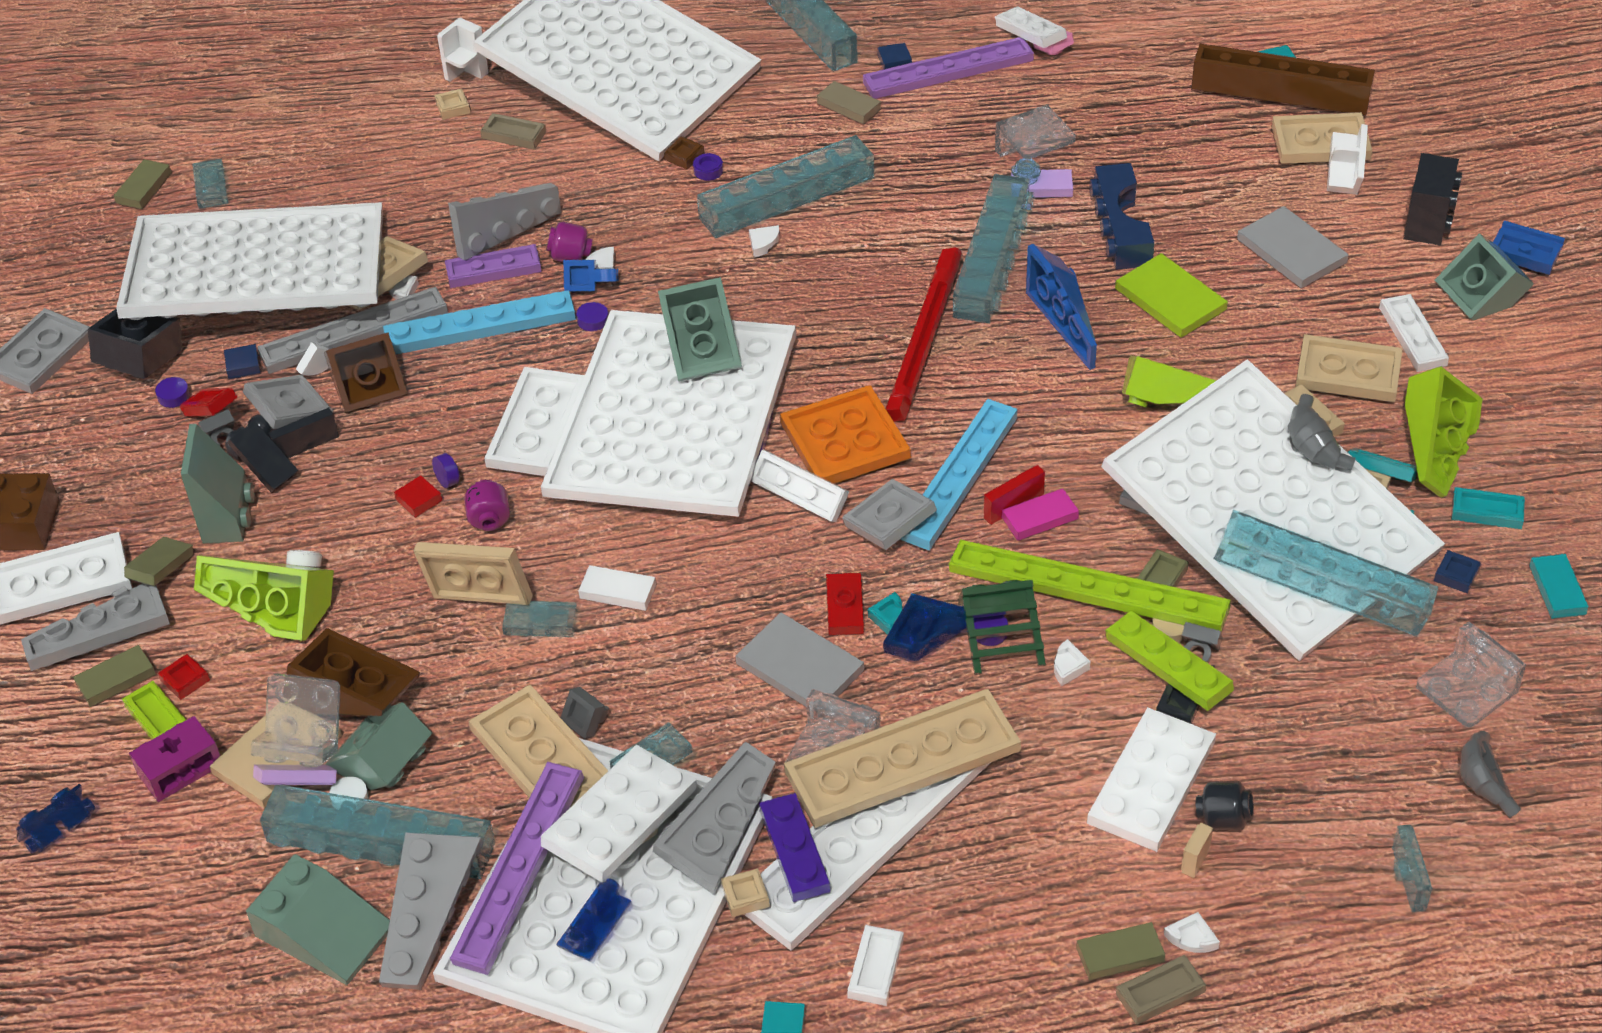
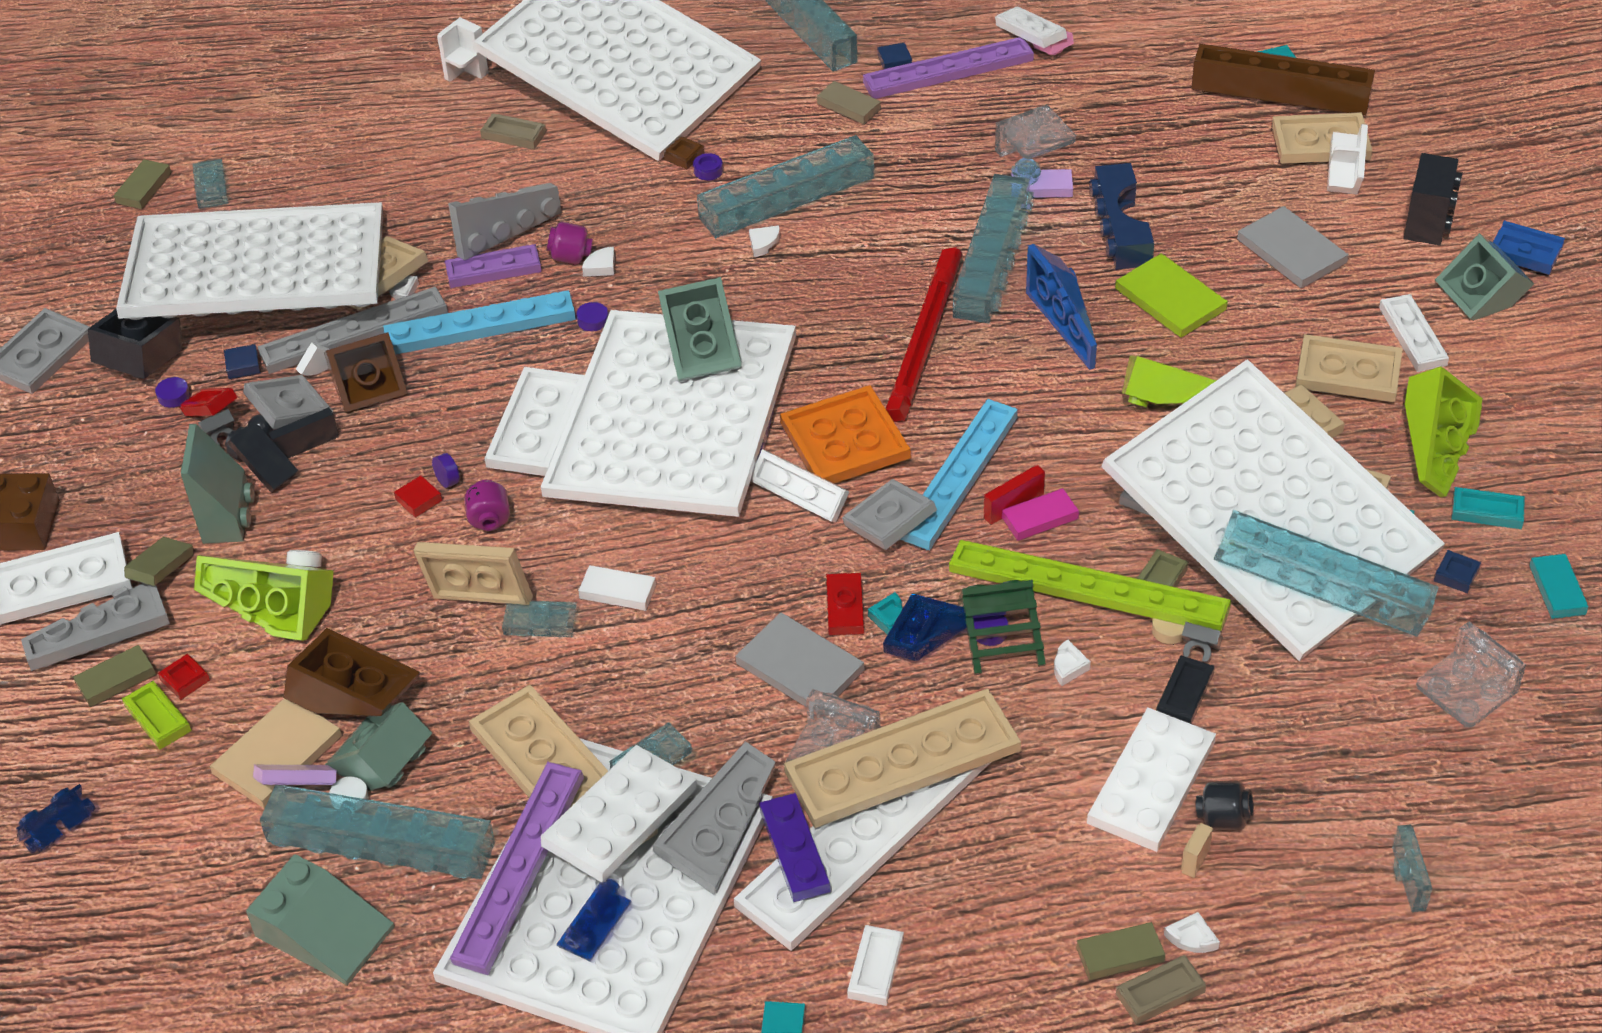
magenta brick [129,716,220,802] -> none
clear bracket [251,673,340,767] -> none
light grey wing [379,833,484,990] -> none
tan tile [434,89,470,120] -> none
dark grey tile [560,687,609,739] -> none
blue plate [563,260,619,291] -> none
tan tile [721,868,770,917] -> none
lime plate [1105,611,1234,711] -> none
dark grey piece [1287,394,1355,471] -> none
teal tile [1348,448,1418,482] -> none
dark grey piece [1460,731,1521,818] -> none

